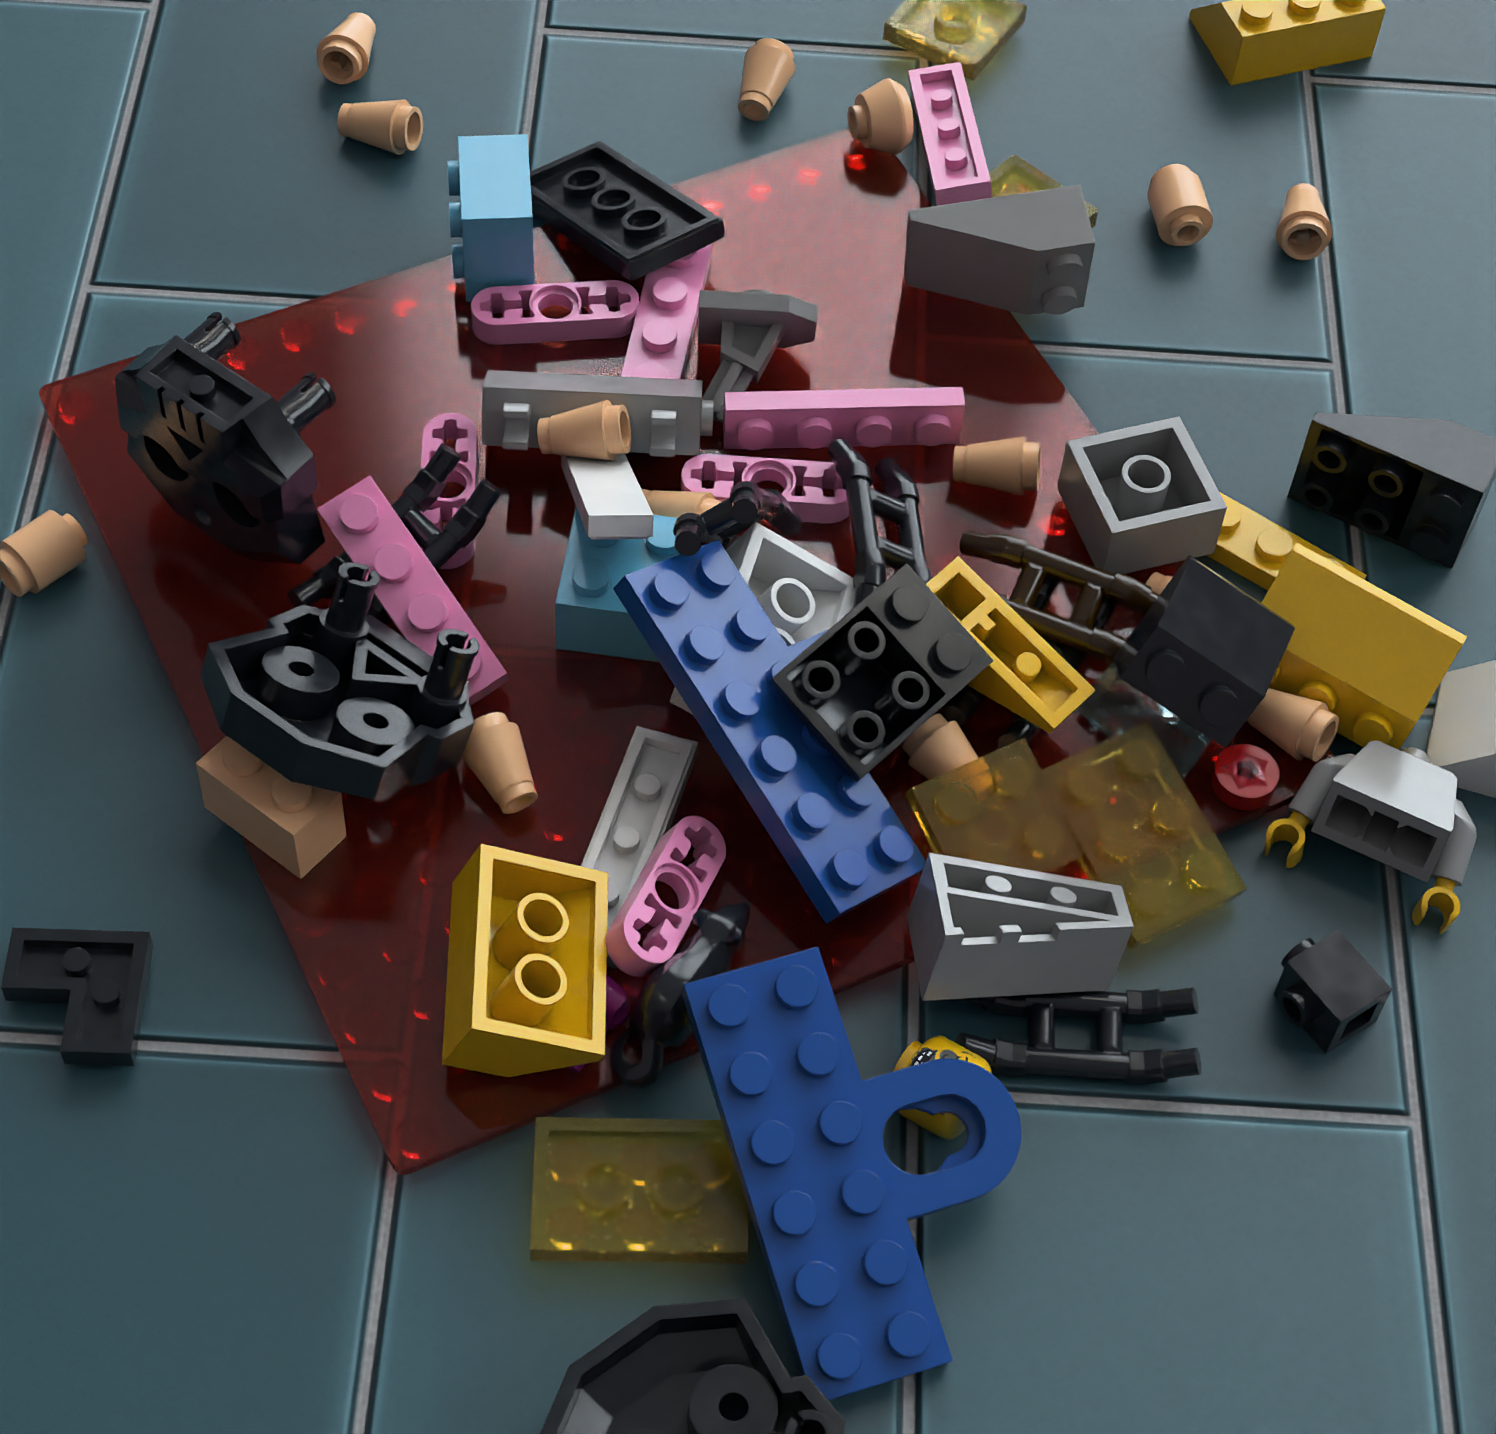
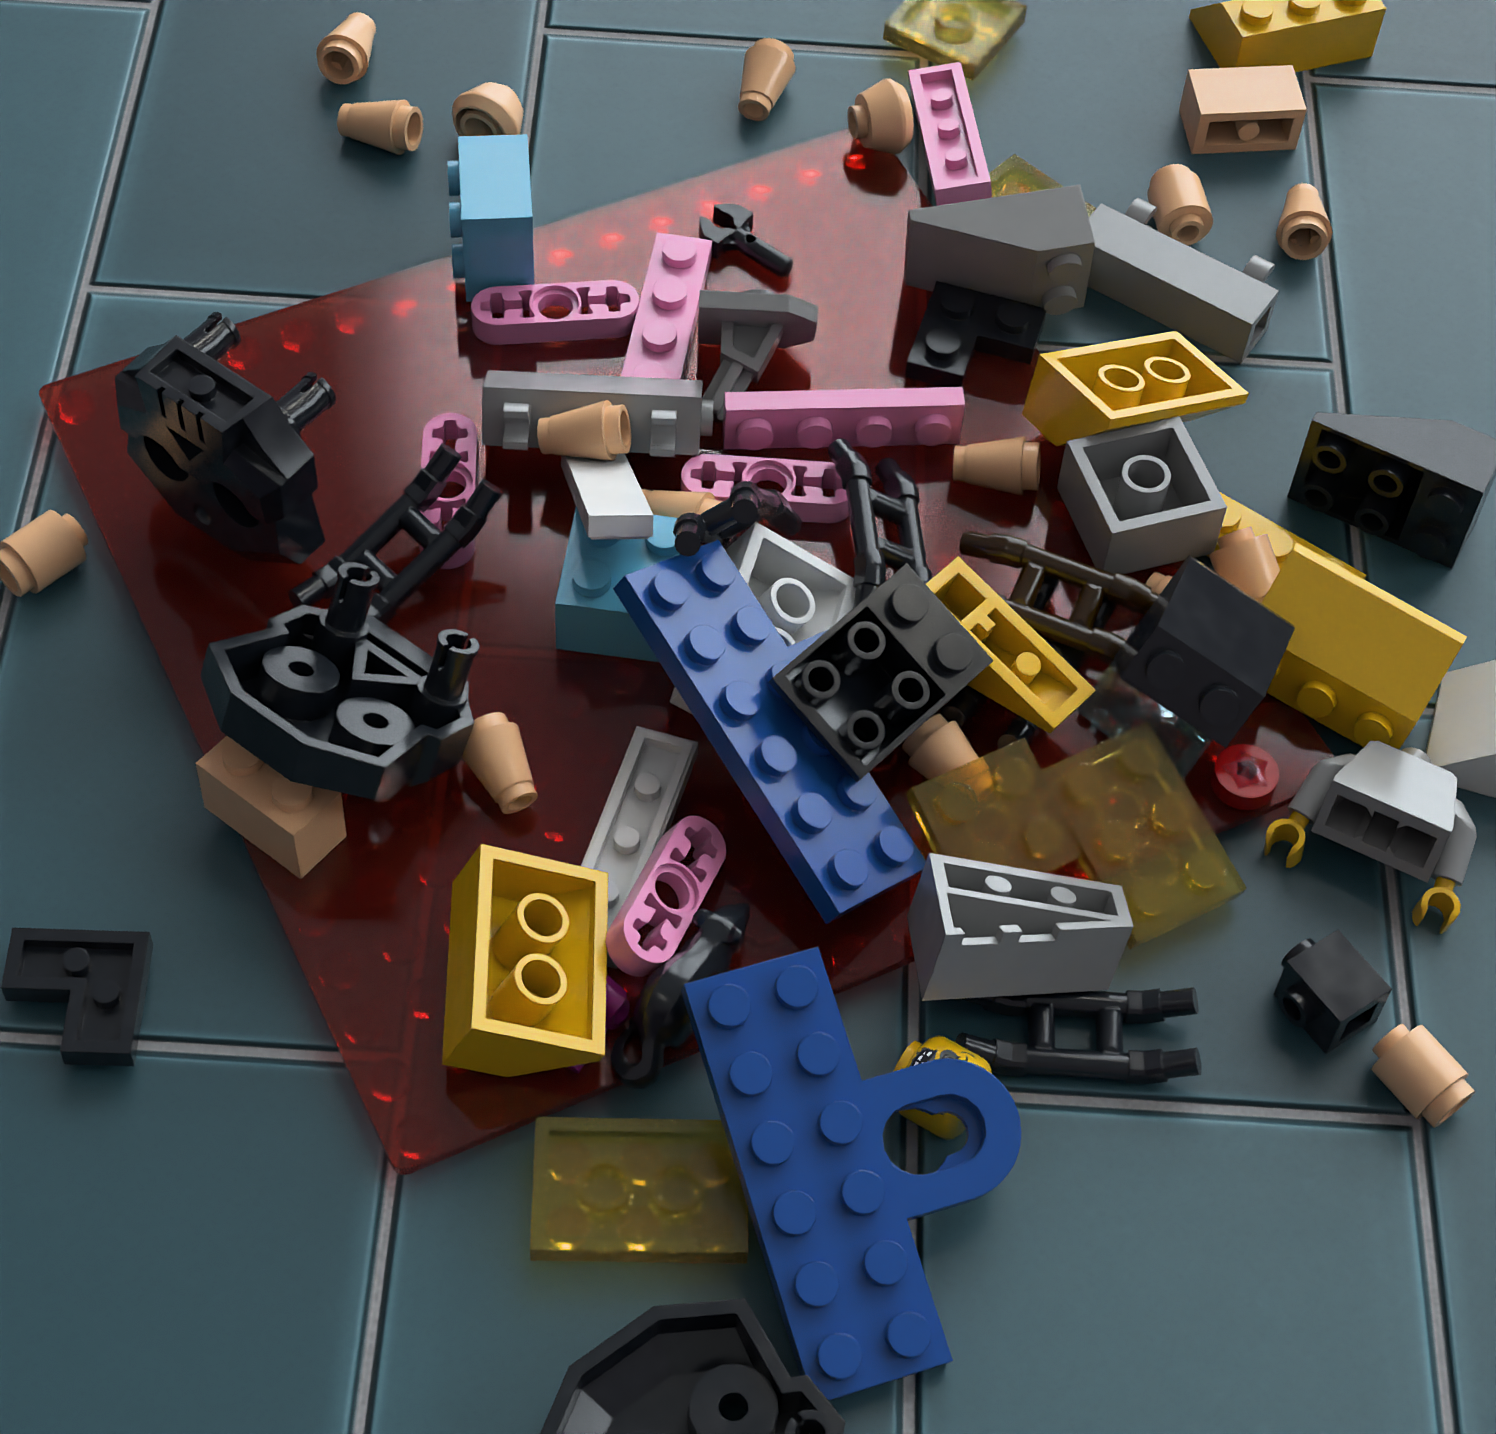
bright pink plate [317,475,510,706] -> none
black tile [530,141,726,281] -> none
light nougat cone [1247,688,1339,762] -> none
none -> light nougat cone [452,82,524,136]
none -> black bar [699,204,794,278]
none -> black plate [905,281,1047,387]
none -> yellow slope [1022,331,1249,447]
none -> light grey brick [1088,198,1279,363]
none -> light nougat brick [1179,65,1307,154]
none -> light nougat brick [1209,527,1280,603]
none -> light nougat brick [1371,1024,1475,1128]

